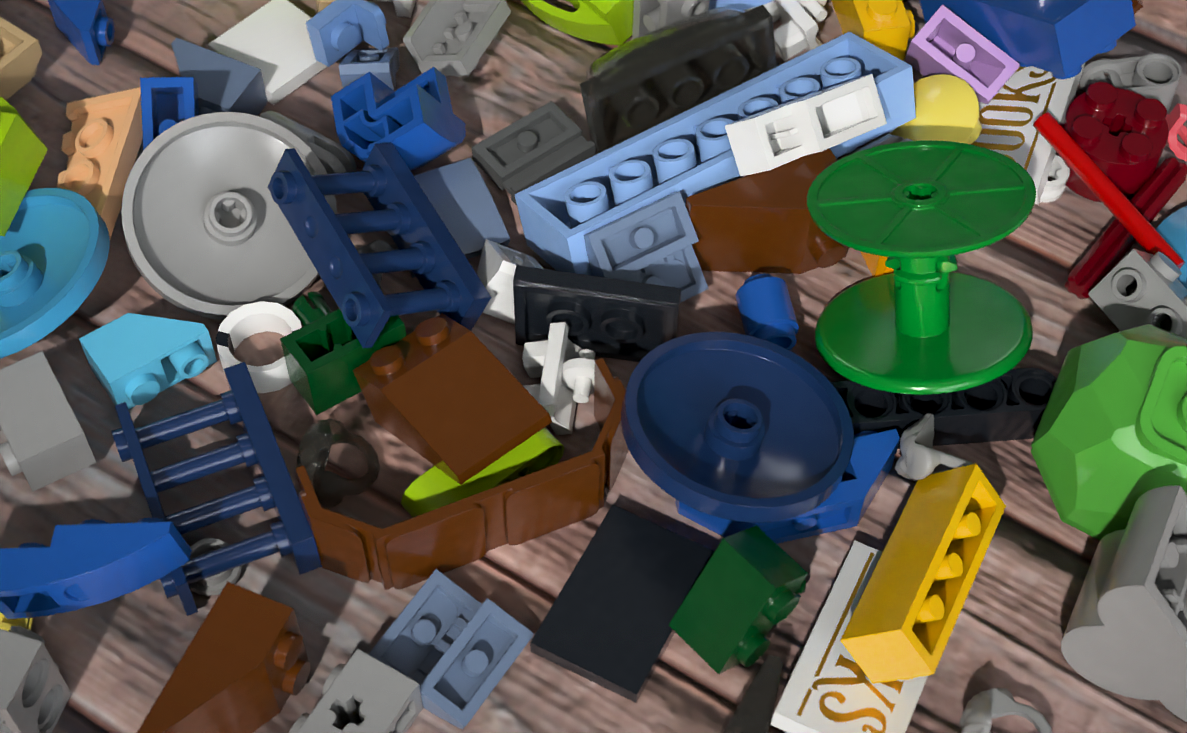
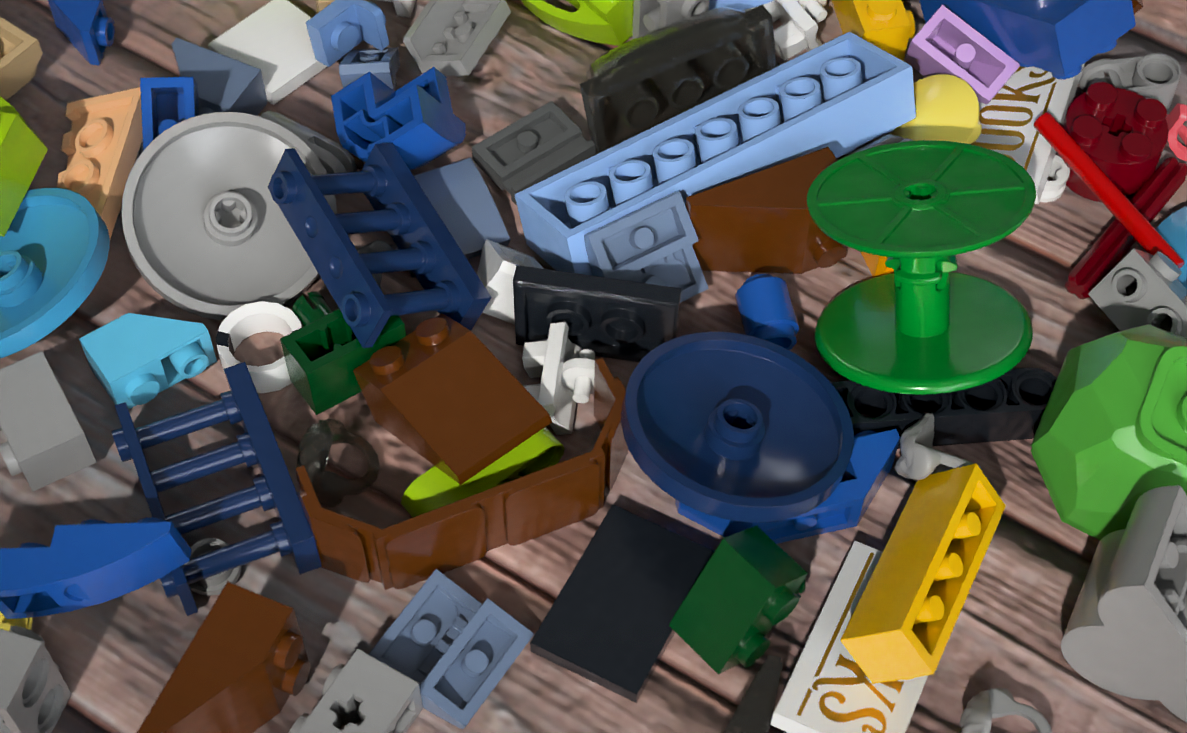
white slope [725,74,887,177] -> none

